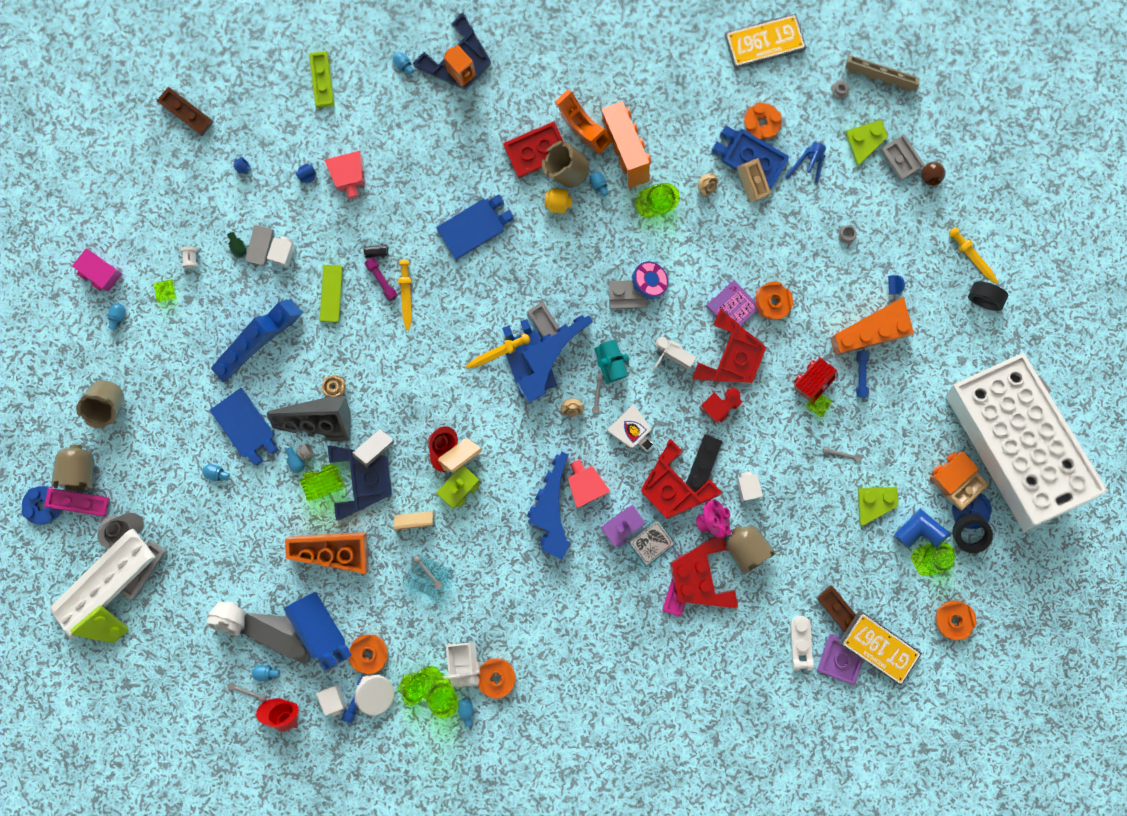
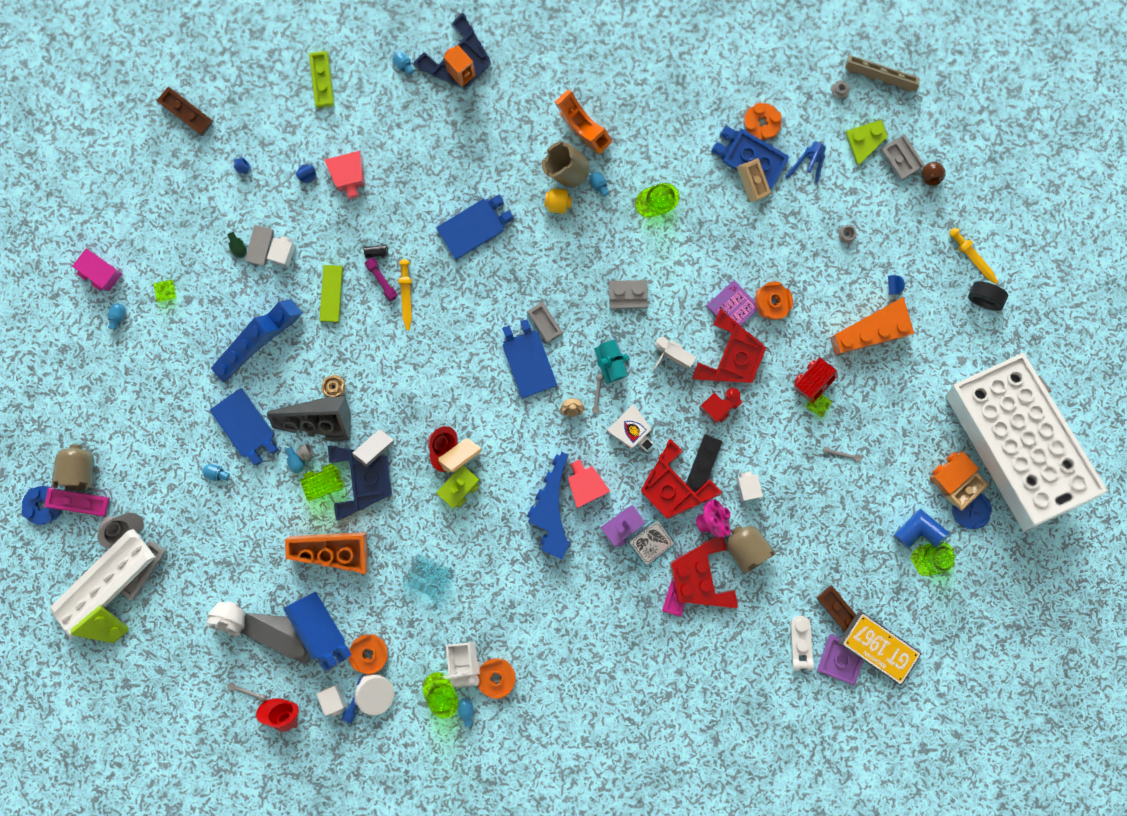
dark tan cylinder [76,380,124,428] -> none
white bush [180,247,199,269] -> none
dark azure cylinder [252,665,280,681] -> none
tan slope [393,511,434,530] -> none
clear neon green piece [397,666,440,706] -> none
light grey hinge [414,556,443,589] -> none
yellow sword [466,334,530,369] -> none
red plate [503,121,564,179] -> none
blue arch [516,315,593,404] -> none
wedge [601,101,652,189] -> none
tile [632,261,669,299] -> none
tan plate [698,173,719,196] -> none
tile [724,14,806,70] -> none
blue bar [856,351,869,398] -> none
lime wing [857,487,898,525] -> none
orange plate [935,600,976,640] -> none
black tyre [952,514,993,553] -> none

